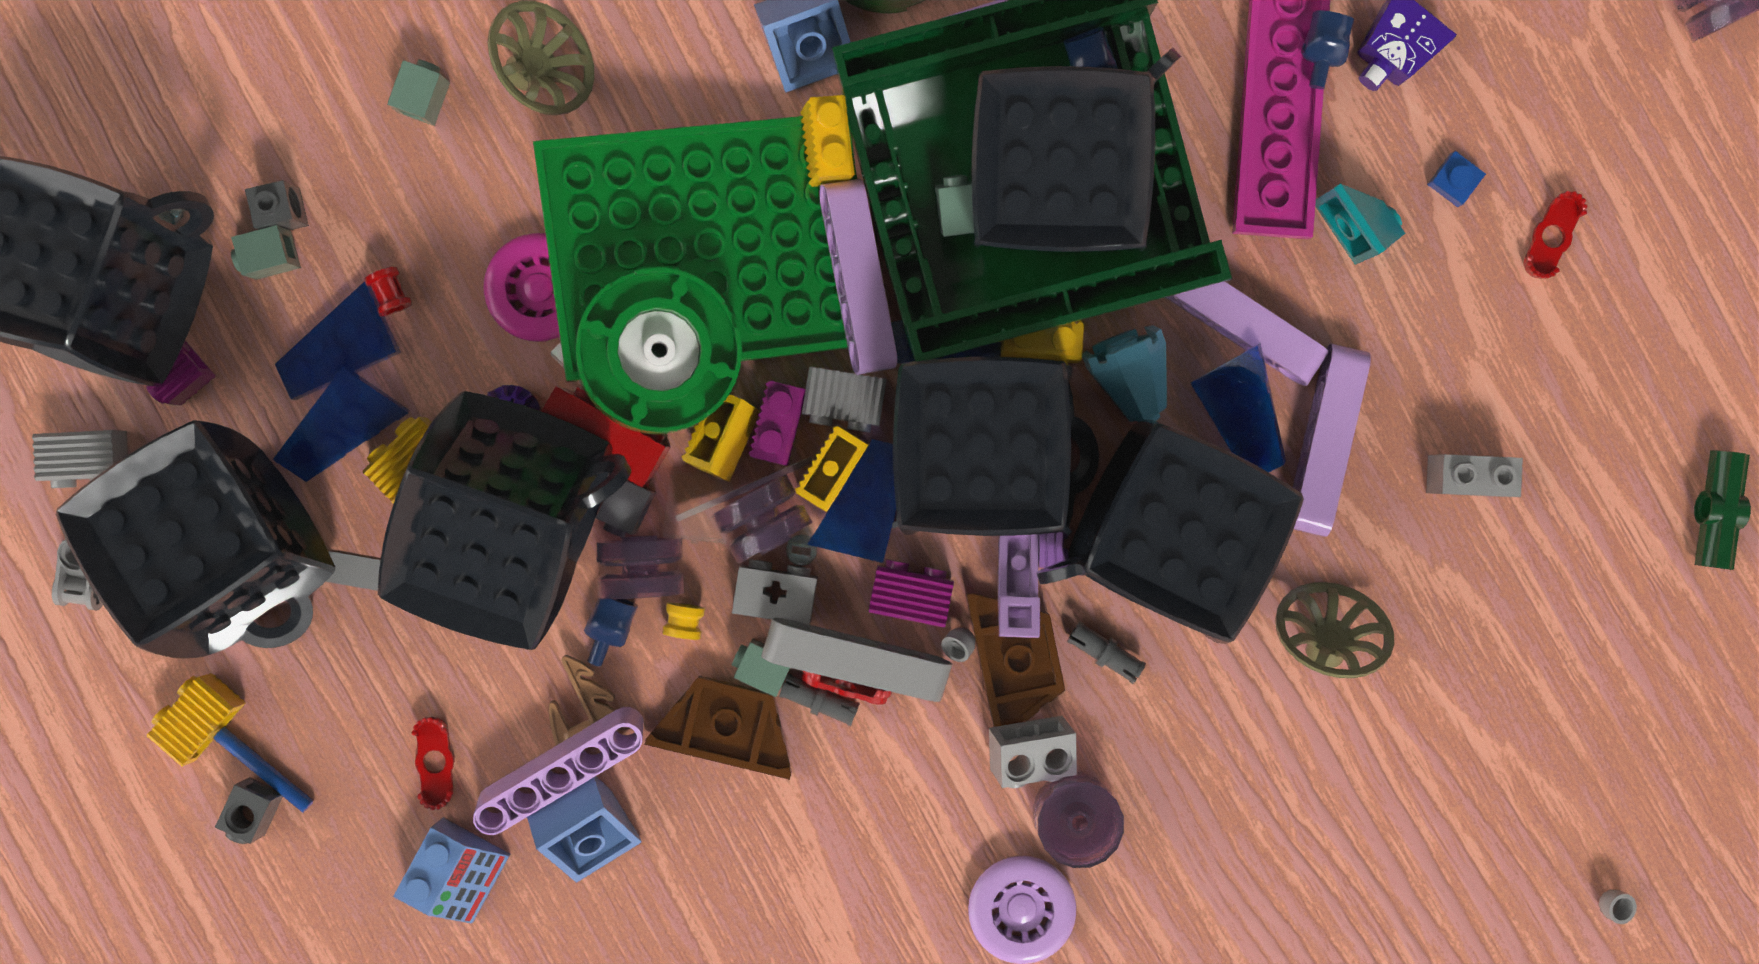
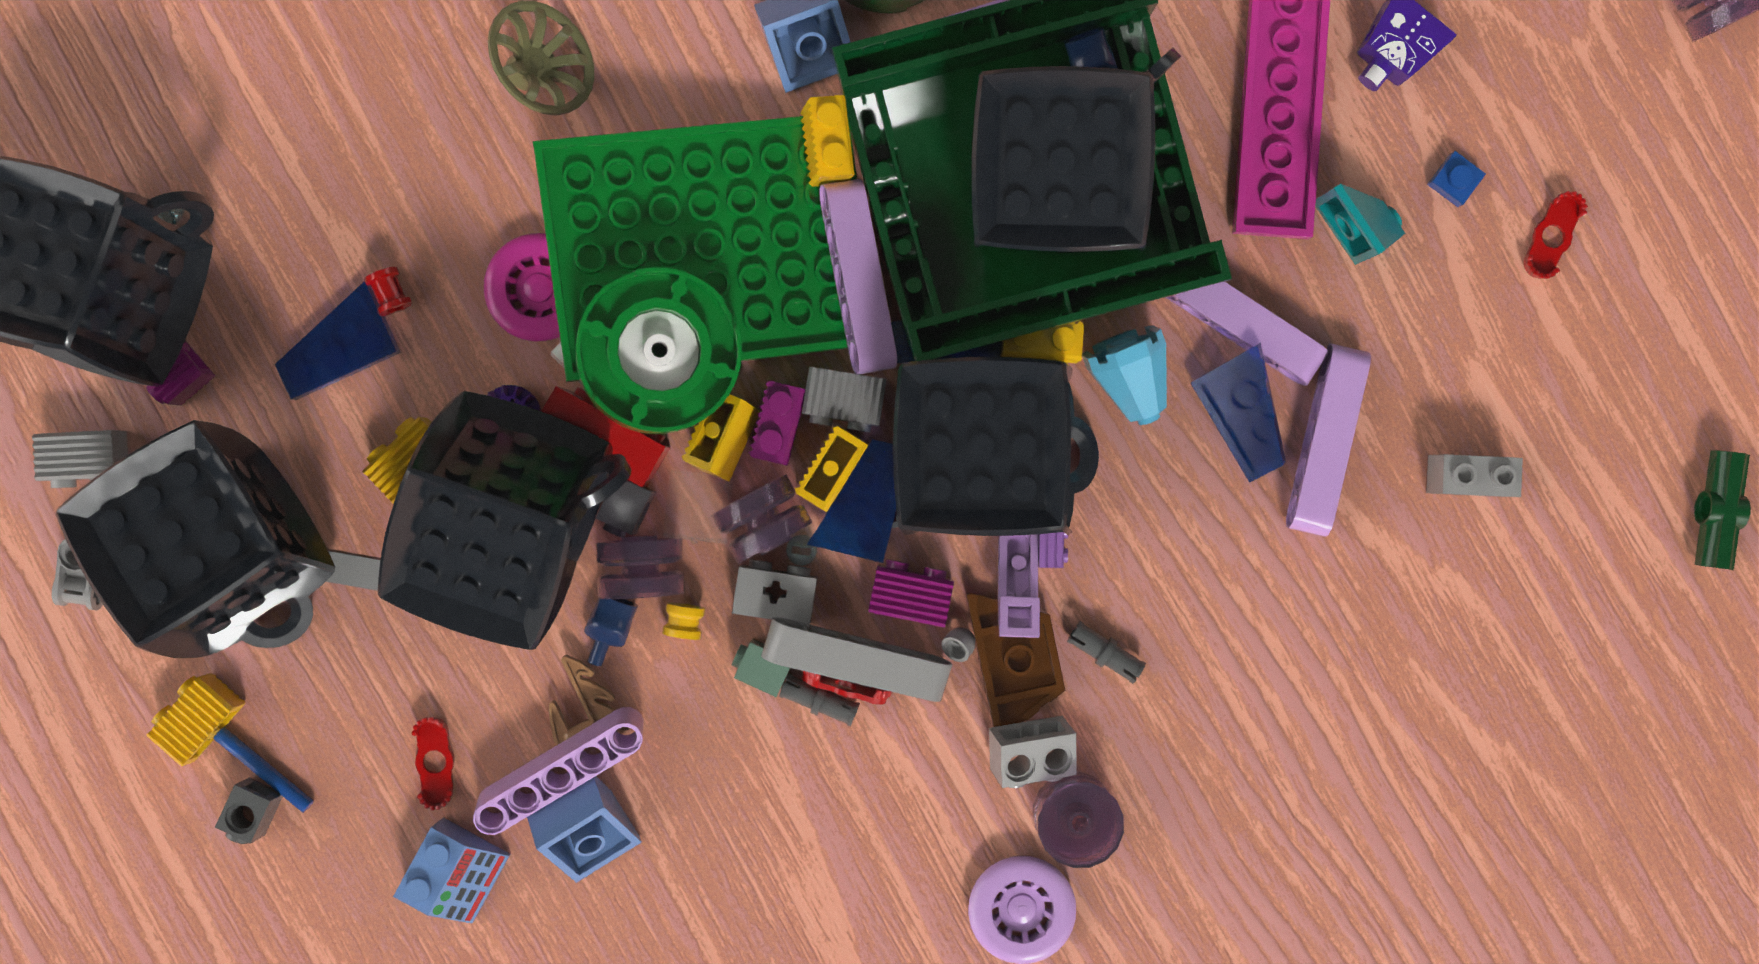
sand green brick [231,225,301,280] -> none
dark grey brick [245,180,309,230] -> none
clear blue wing [272,365,410,482] -> none
sand green brick [387,59,450,126] -> none
reddish brown wing [644,676,792,780] -> none
light grey sticker [674,457,812,522] -> none
sand green brick [935,175,974,237] -> none
black piece [1036,420,1304,644] -> none
olive wheel [1275,582,1395,678] -> none
dark blue piece [1301,10,1354,89] -> none
light grey hinge [1599,889,1637,924] -> none

